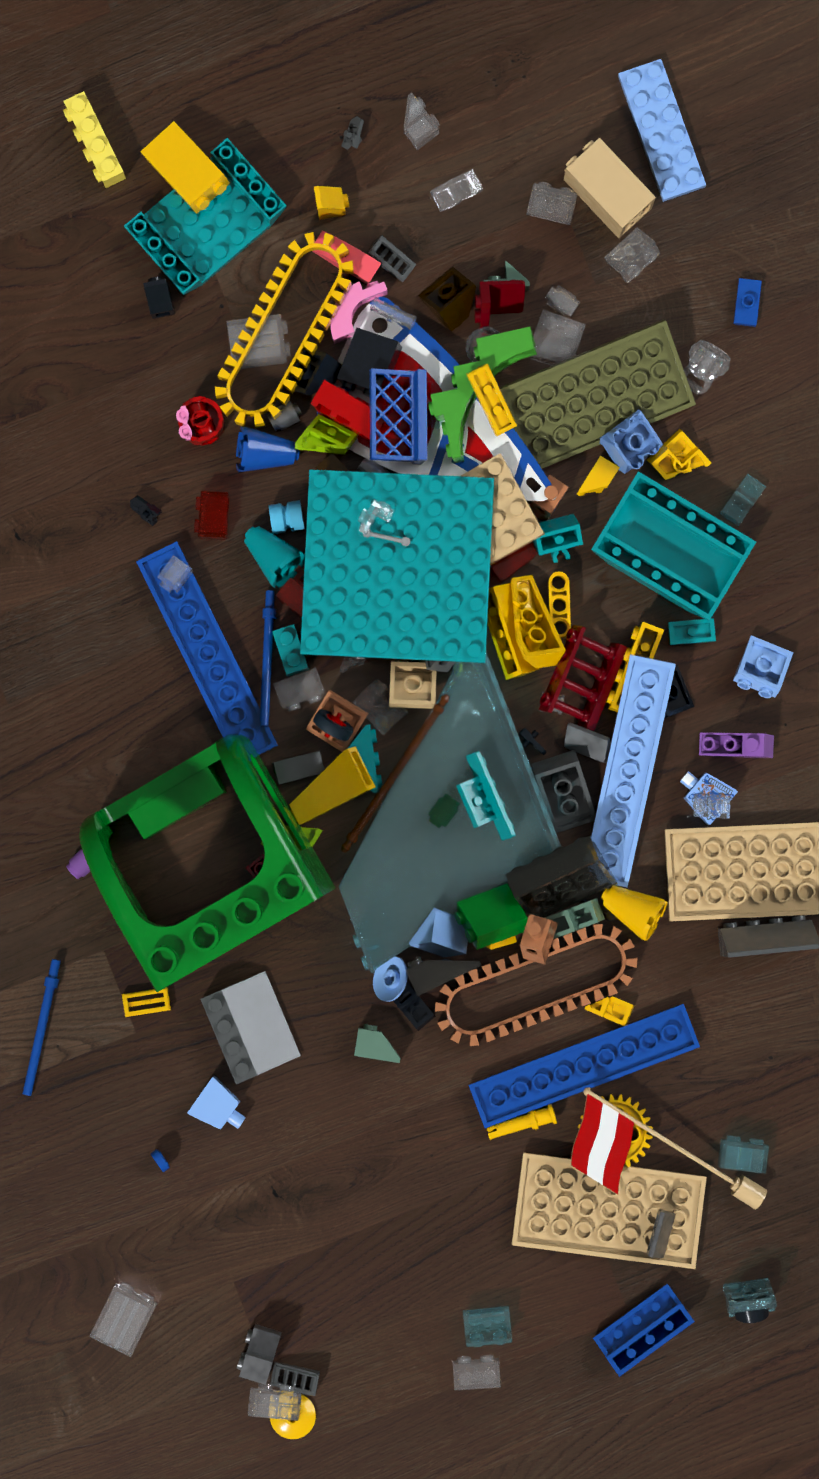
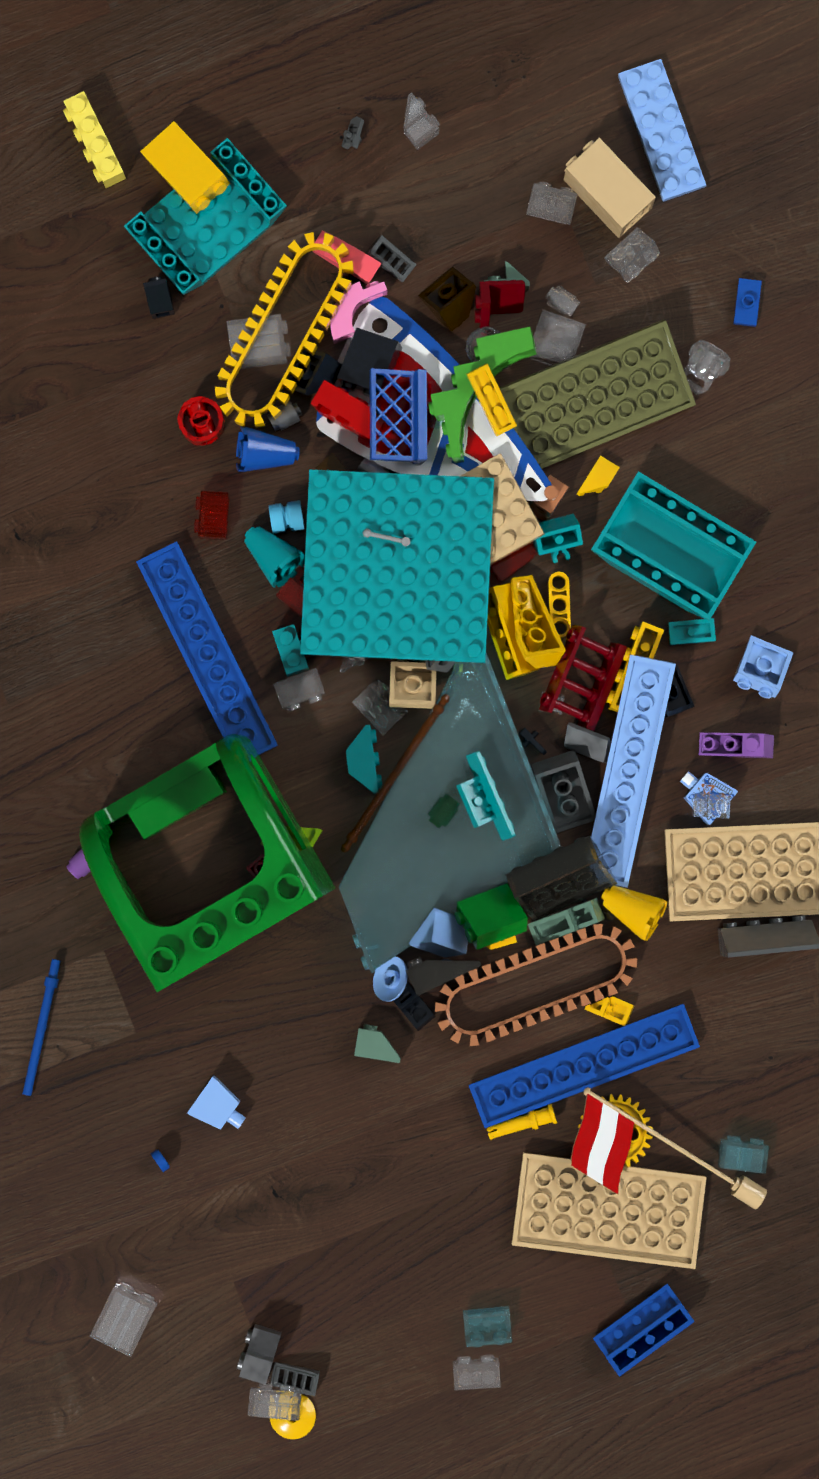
yellow tile [122,987,171,1017] -> none
black piece [130,495,162,526] -> none
clear brick [157,555,193,593] -> none
bright pink piece [176,406,192,441] -> none
slope [200,971,301,1084] -> none
blue bar [260,590,276,727] -> none
dark grey slope [272,751,325,785] -> none
yellow slope [289,746,376,825] -> none
lime wing [295,414,357,454] -> none
nougat plate [306,690,369,752] -> none
yellow slope [314,186,349,220] -> none
clear bracket [358,499,394,535] -> none
clear pin [370,297,417,330] -> none
clear slope [430,169,483,212] -> none
nougat torso [520,914,558,965] -> none
medium blue slope [599,409,663,474] -> none
yellow slope [647,429,711,480] -> none
flat silver slope [647,1209,675,1258] -> none
clear light blue slope [720,474,766,526] -> none
clear light blue piece [723,1278,777,1323] -> none

